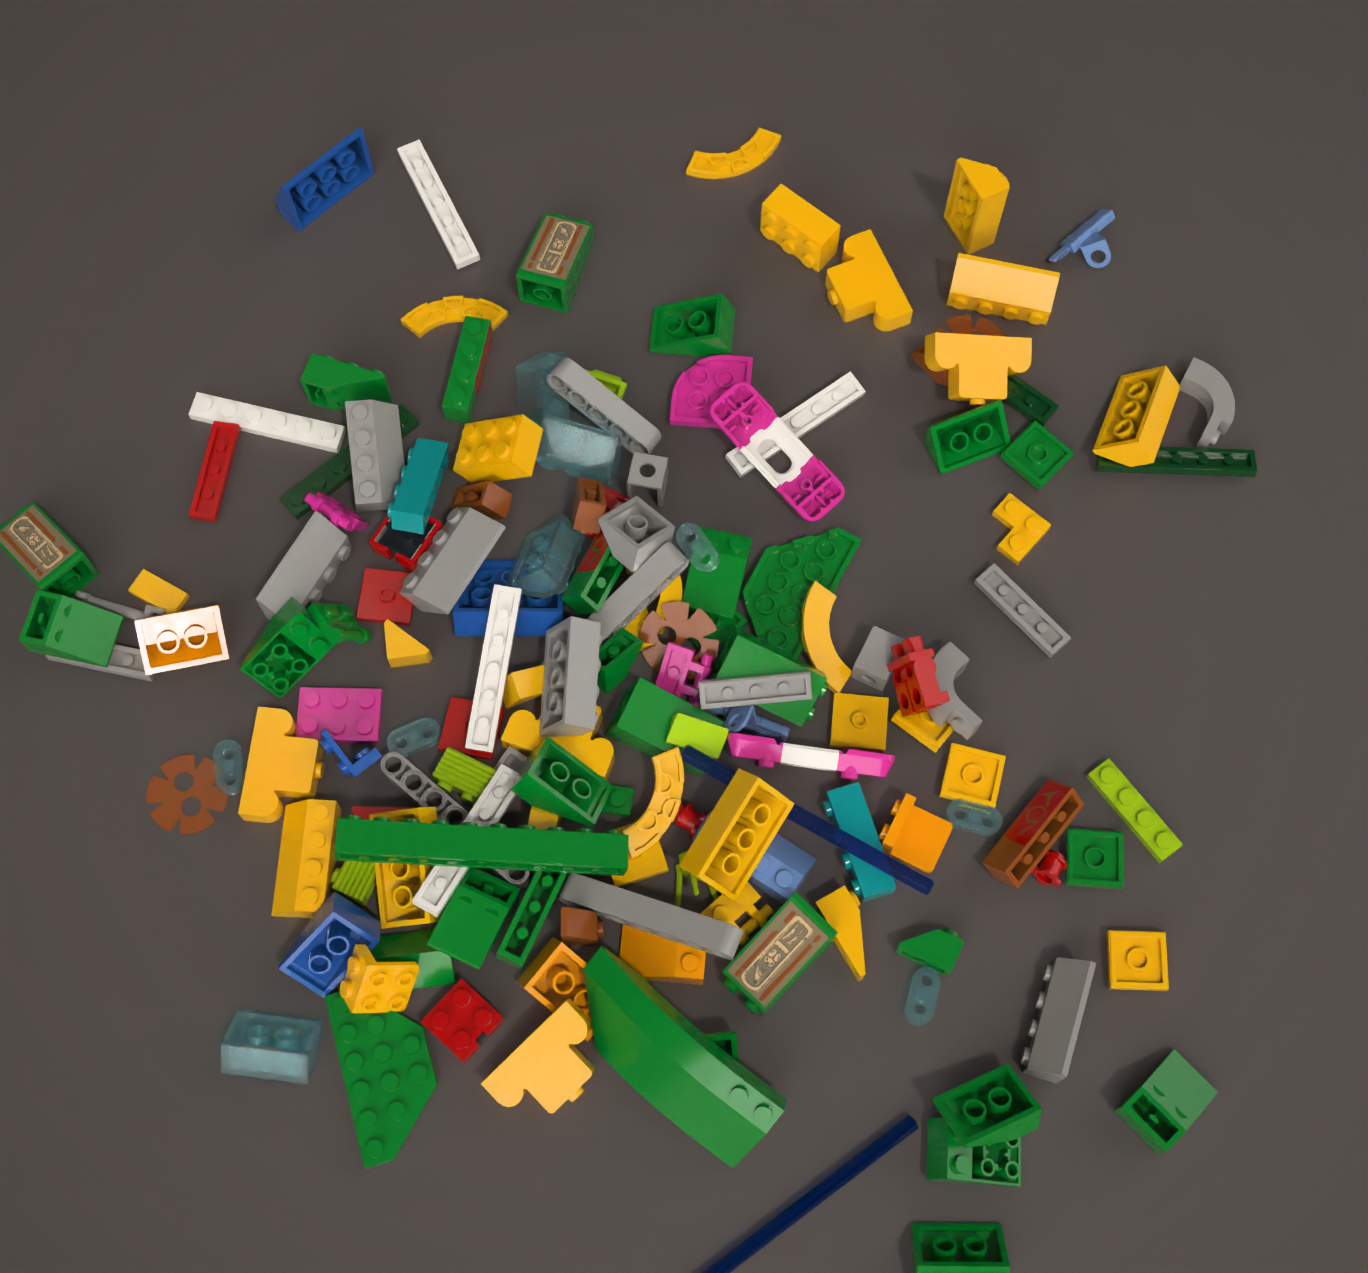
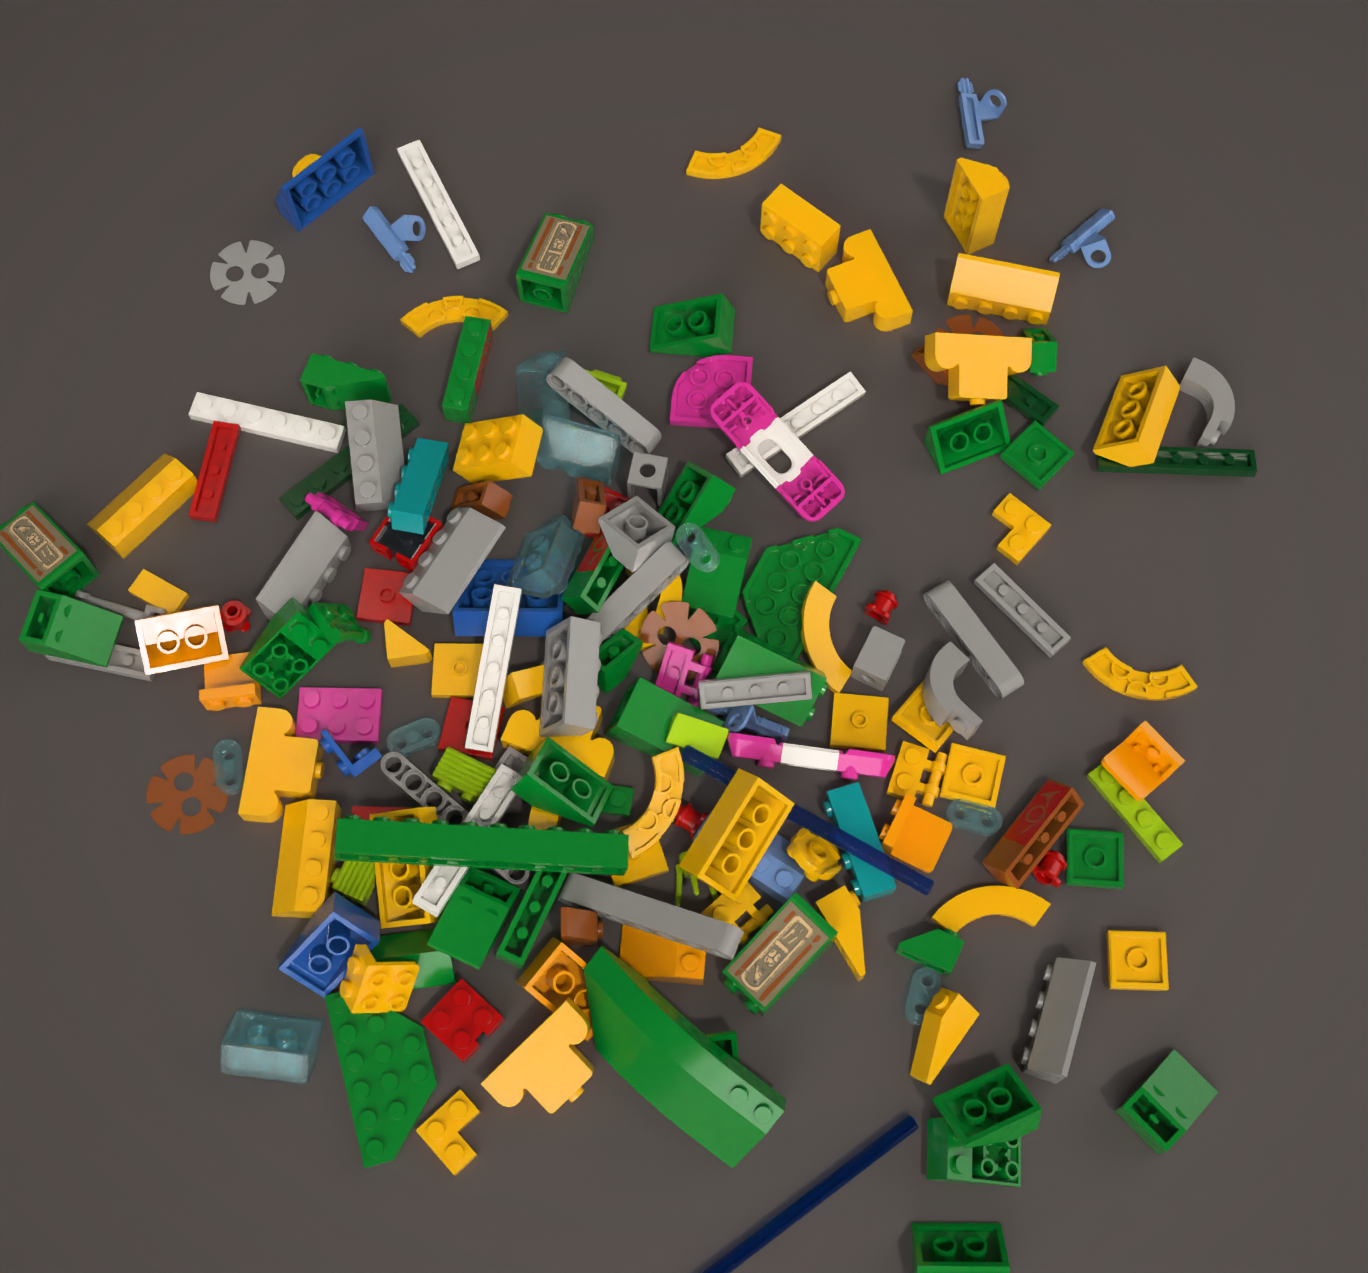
red hips [887,636,950,717] -> none
none -> yellow slope [86,453,197,559]
none -> light orange bracket [199,652,262,711]
none -> light grey piece [210,240,285,305]
none -> red brick [220,600,252,633]
none -> yellow piece [292,154,321,178]
none -> medium blue piece [362,206,426,273]
none -> yellow plate [416,1089,481,1176]
none -> yellow plate [431,643,483,698]
none -> green slope [657,461,736,546]
none -> yellow plate [786,828,842,882]
none -> red brick [864,590,899,625]
none -> yellow plate [886,741,948,807]
none -> yellow slope [910,987,979,1085]
none -> light grey beam [923,580,1024,699]
none -> yellow tile [931,886,1051,933]
none -> medium blue piece [957,77,1007,149]
none -> green slope [1022,328,1057,376]
none -> yellow tile [1082,647,1198,701]
none -> light orange bracket [1101,720,1185,801]

